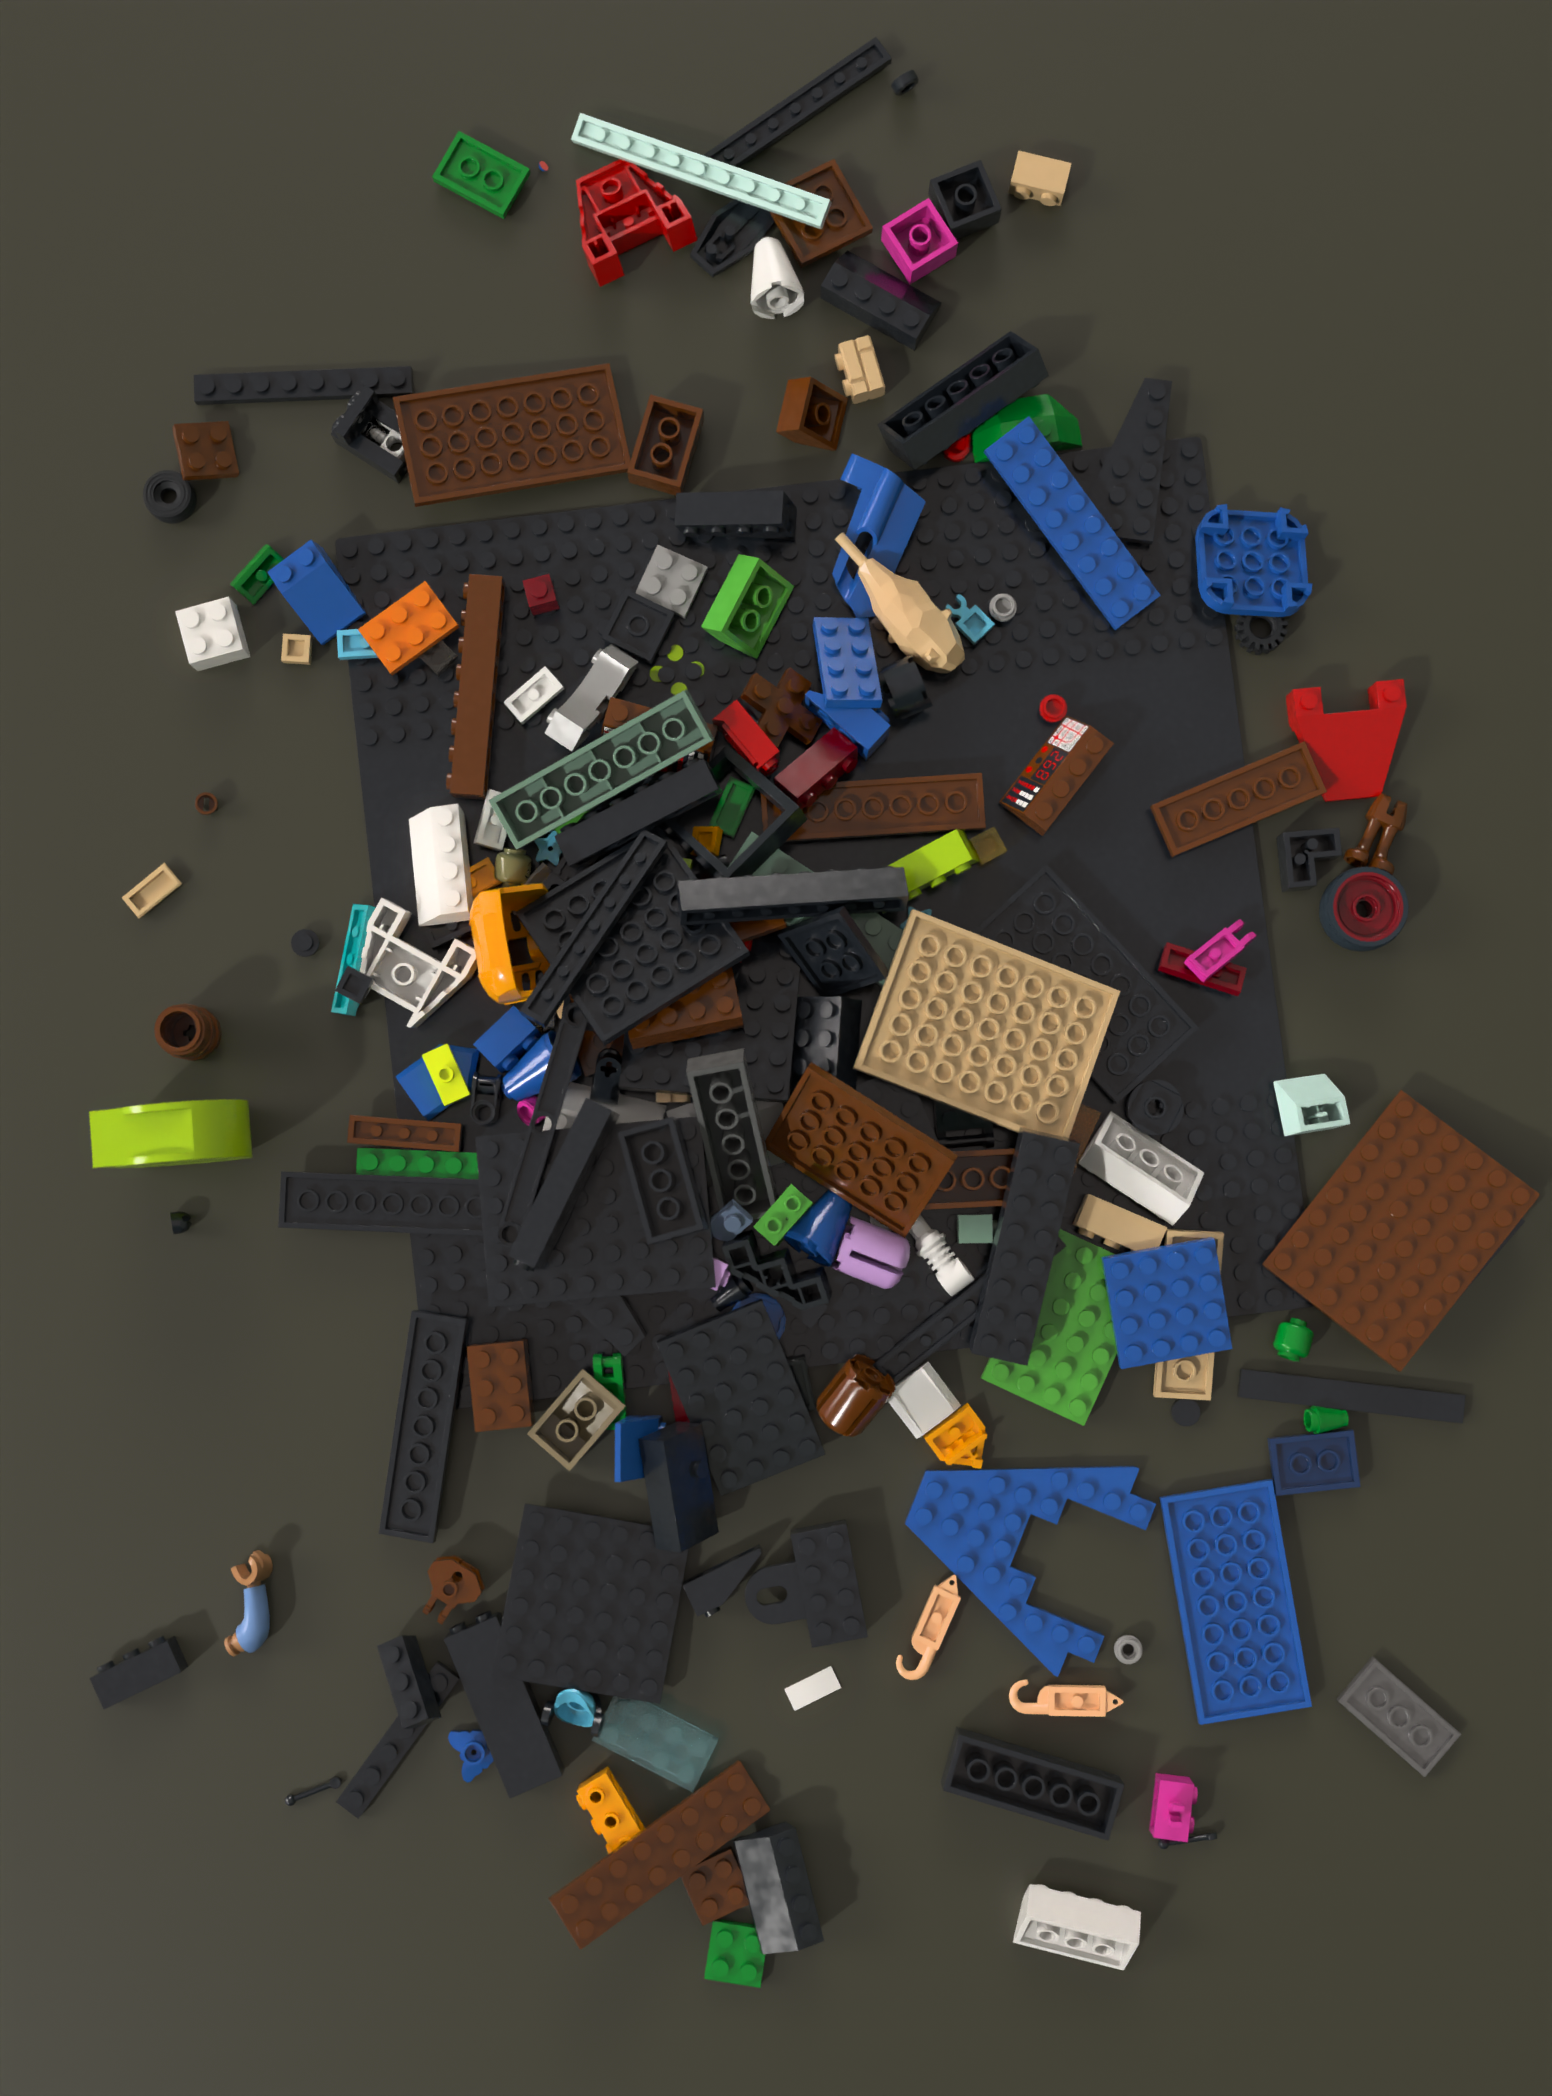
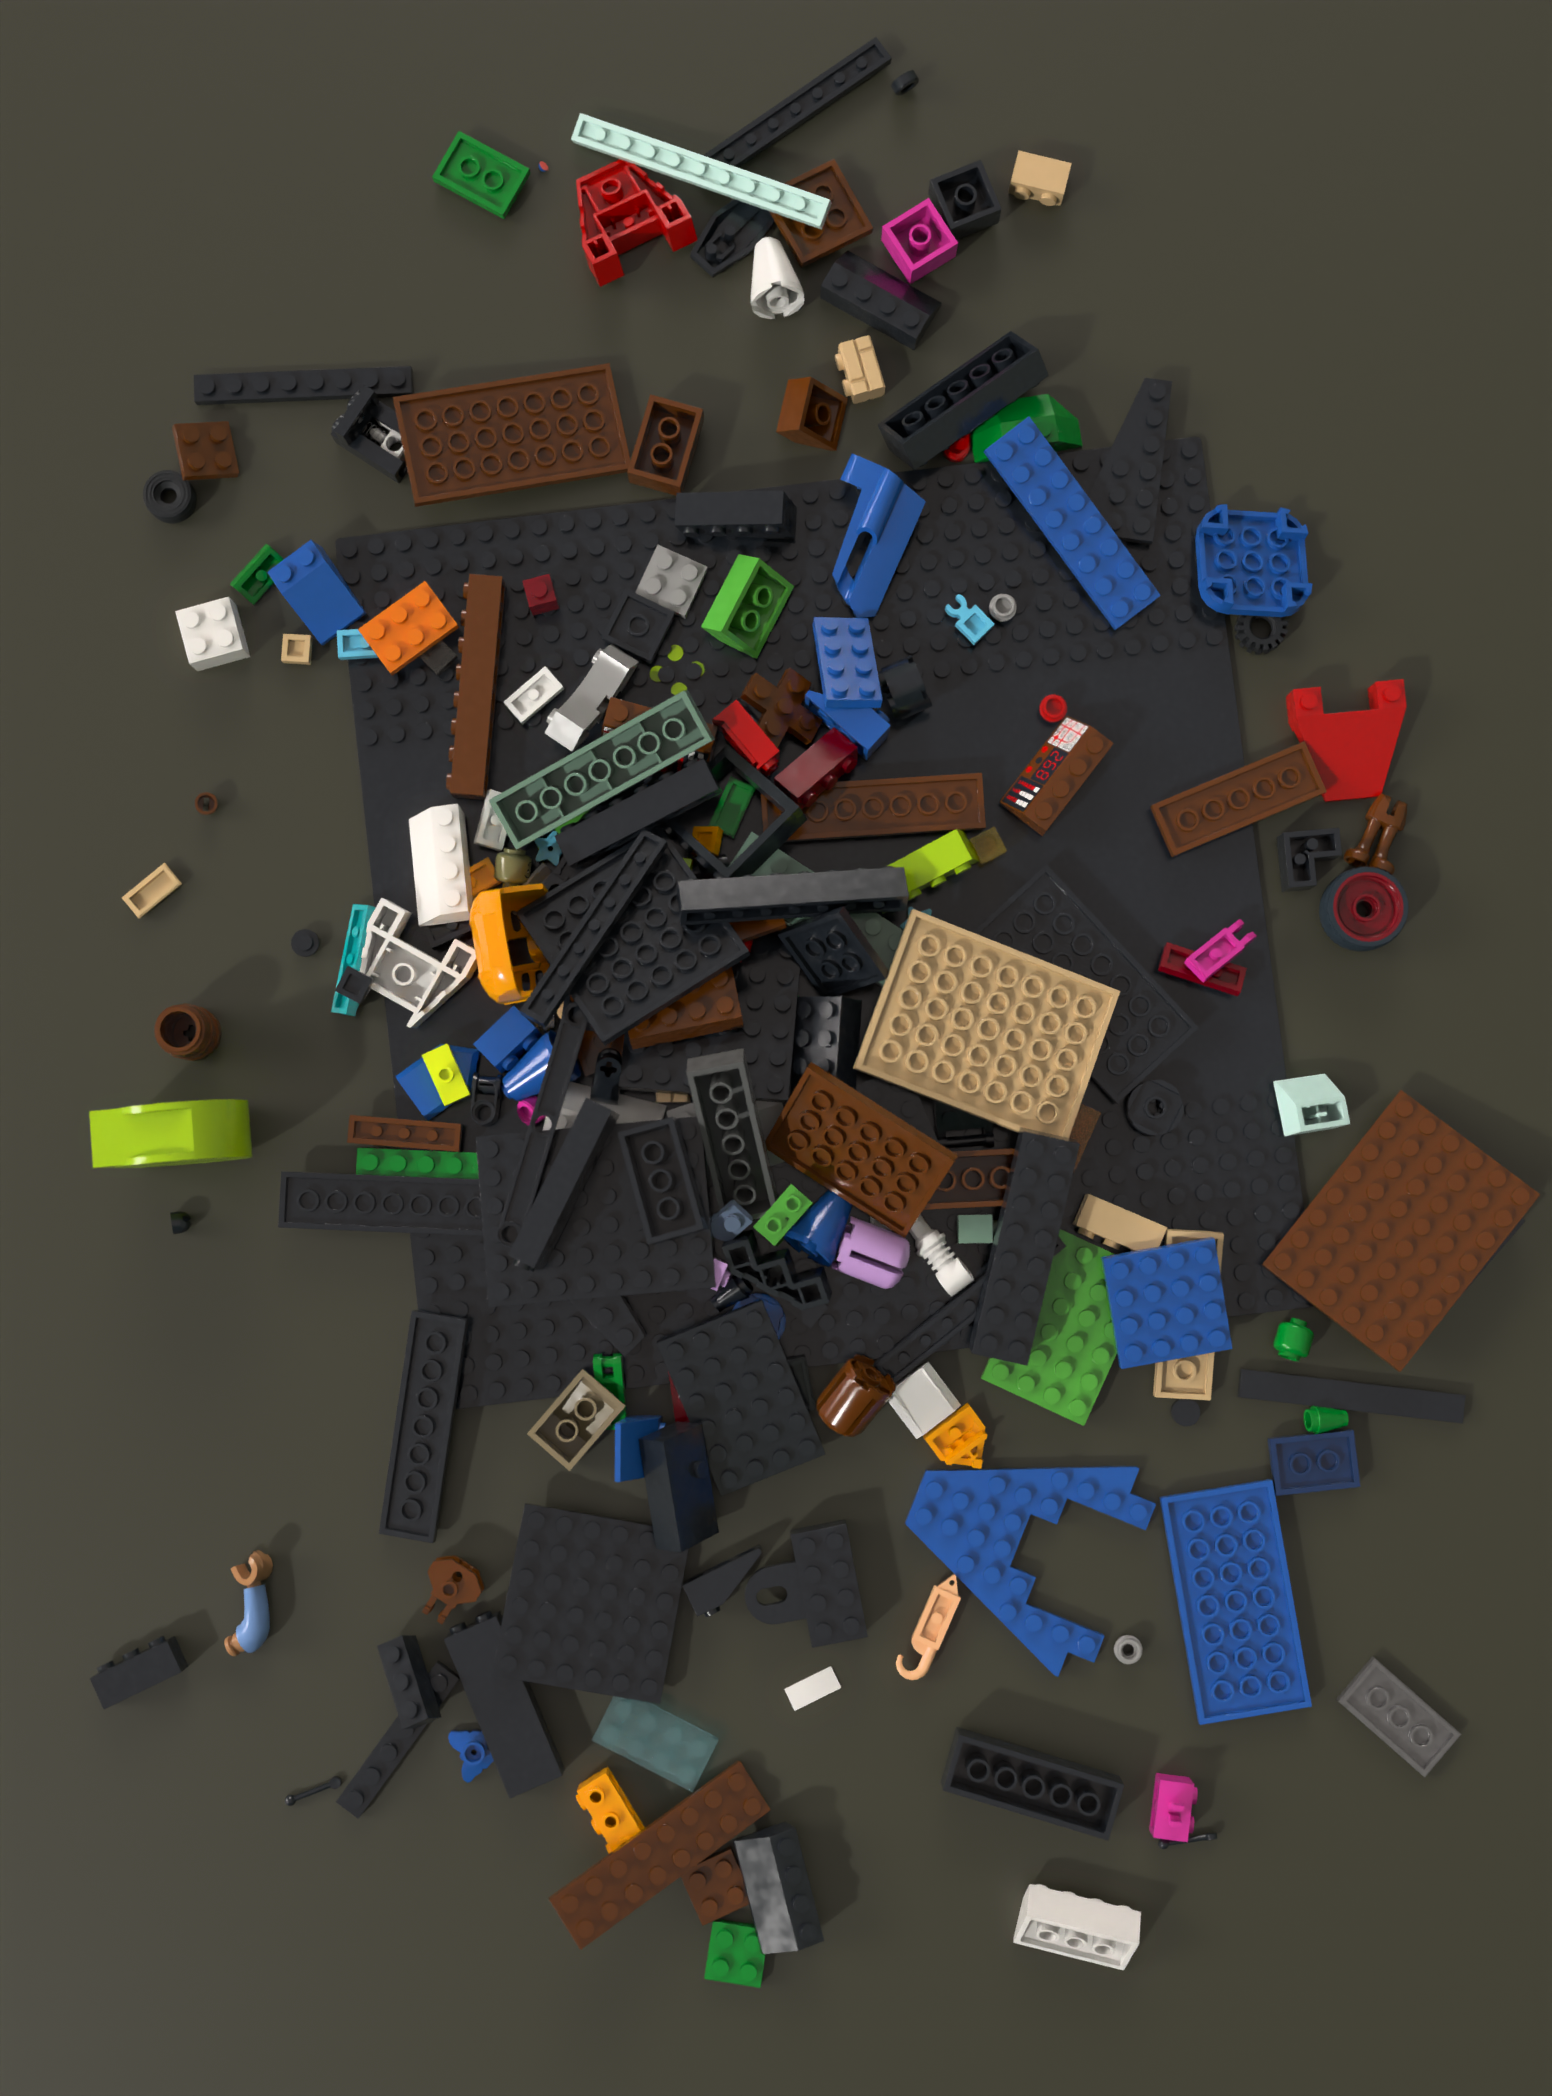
reddish brown brick [467,1339,535,1432] -> none
medium azure cap [541,1688,605,1738] -> none
tan piece [835,532,965,673] -> none
light nougat plate [1009,1680,1124,1717] -> none
white slope [1078,1111,1204,1226] -> none

